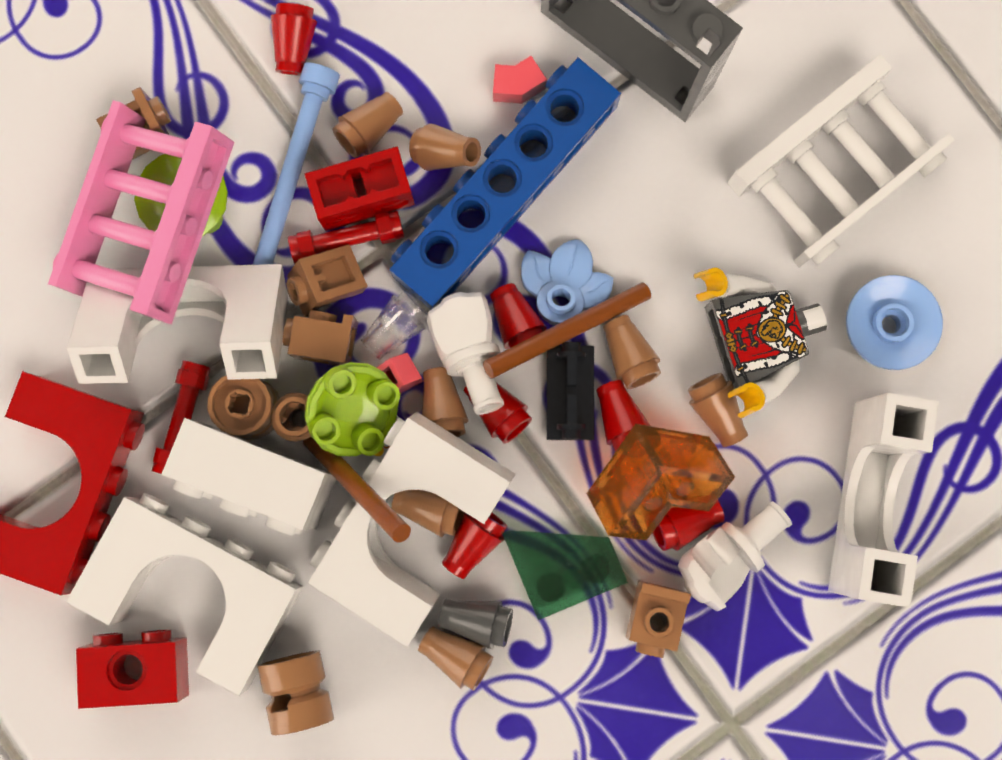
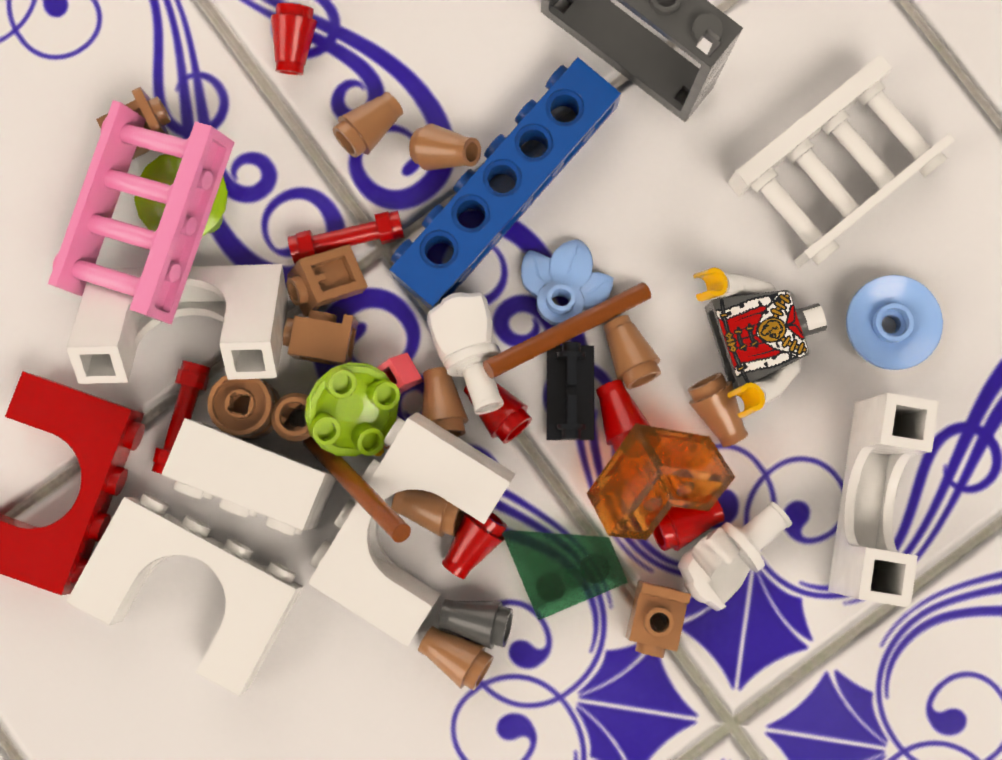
red brick [76,630,189,709] -> none
light blue piece [253,62,340,265] -> none
medium nougat wheel [257,650,334,735] -> none
red brick [304,146,415,231] -> none
clear cone [361,290,428,360] -> none
red cone [490,283,547,349] -> none
coral piece [493,56,547,104] -> none

